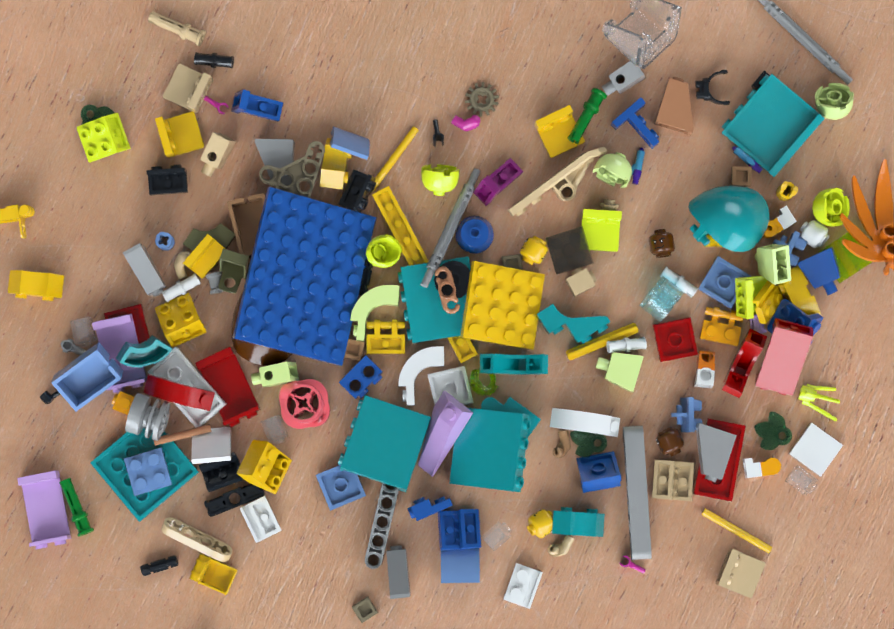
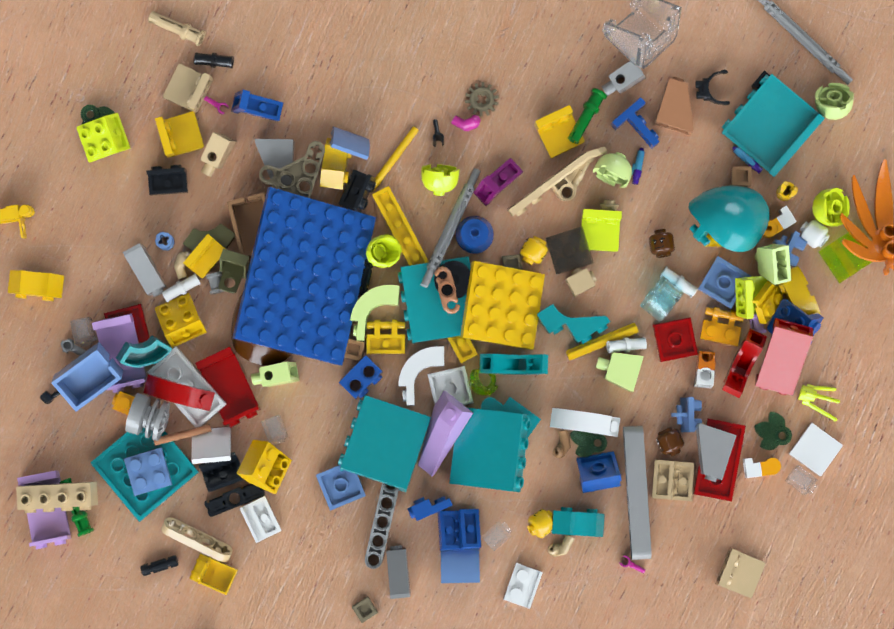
coral piece [279,379,330,429] -> none
yellow bar [701,508,772,553] -> none
blue torso [797,247,841,296] -> none
none -> tan brick [16,481,98,513]

